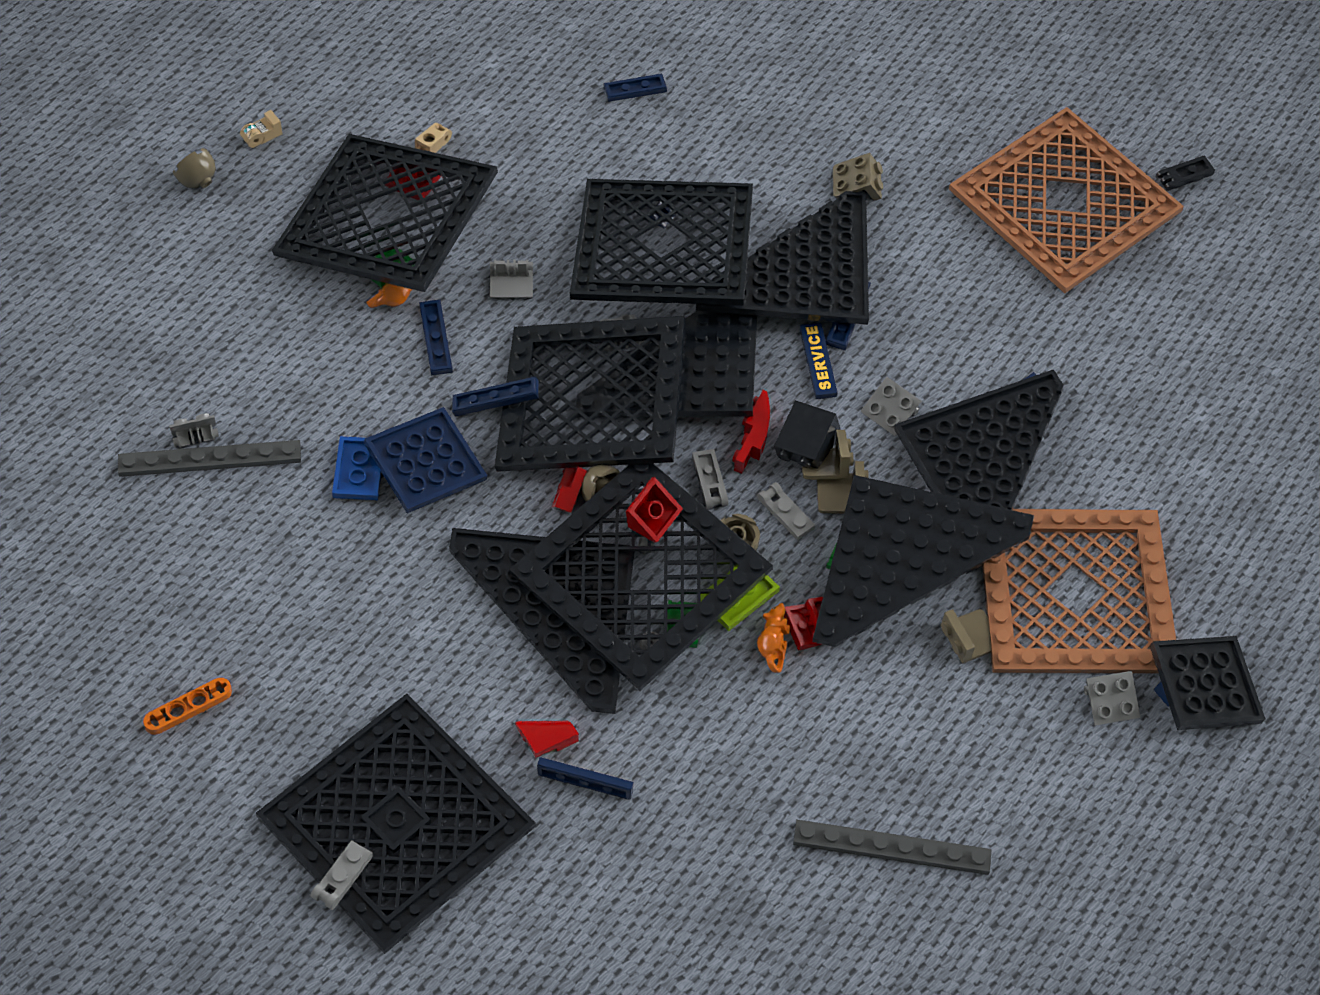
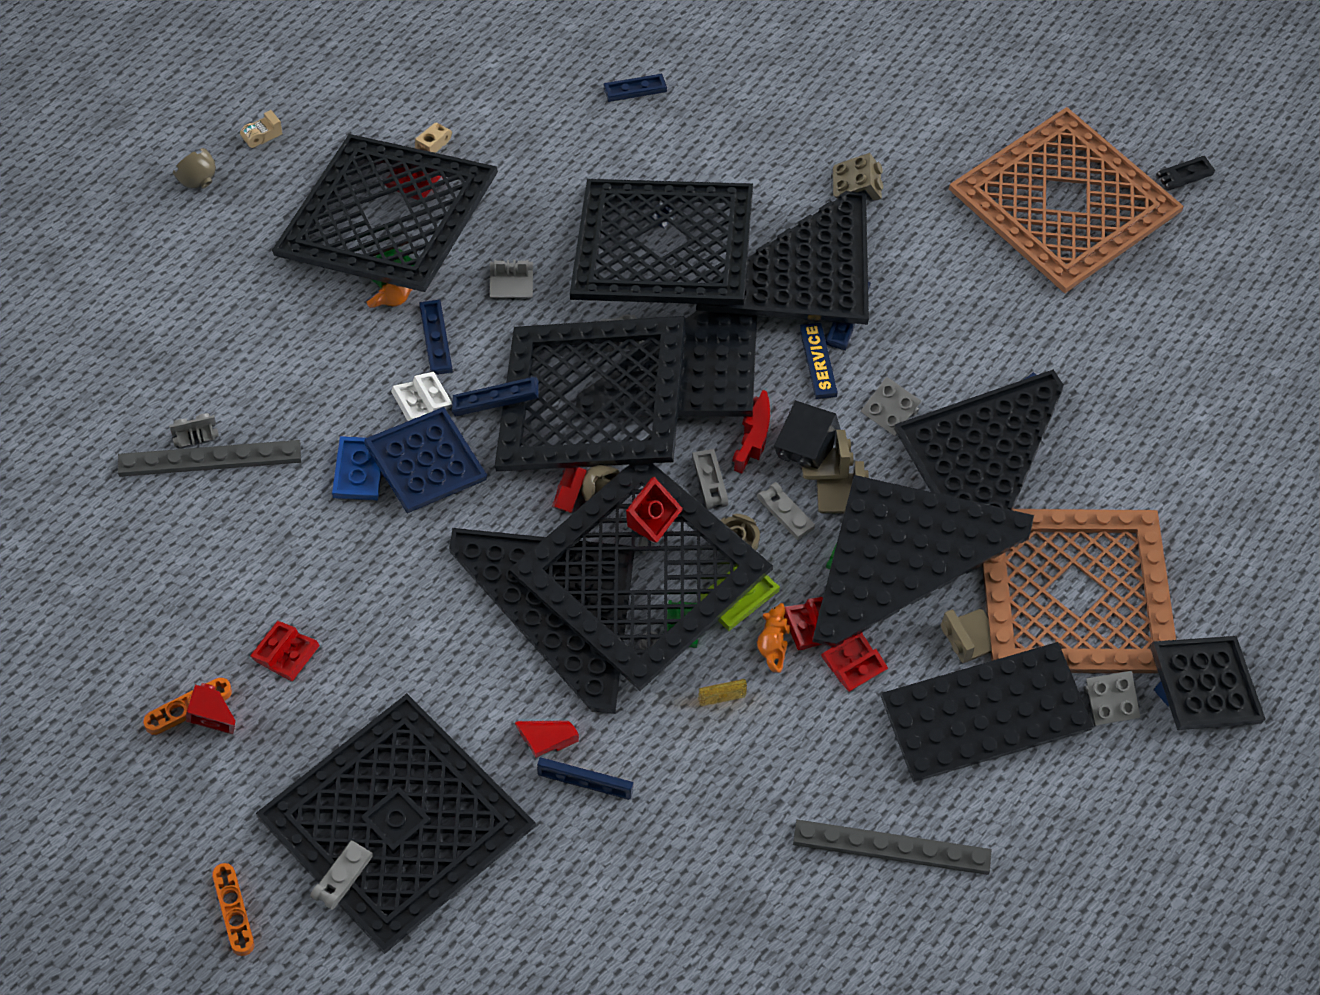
none -> red slope [186,683,236,734]
none -> orange beam [212,863,254,956]
none -> red slope [250,621,320,681]
none -> white slope [391,372,452,421]
none -> clear yellow tile [698,679,747,706]
none -> red slope [821,633,888,692]
none -> black plate [881,642,1093,782]

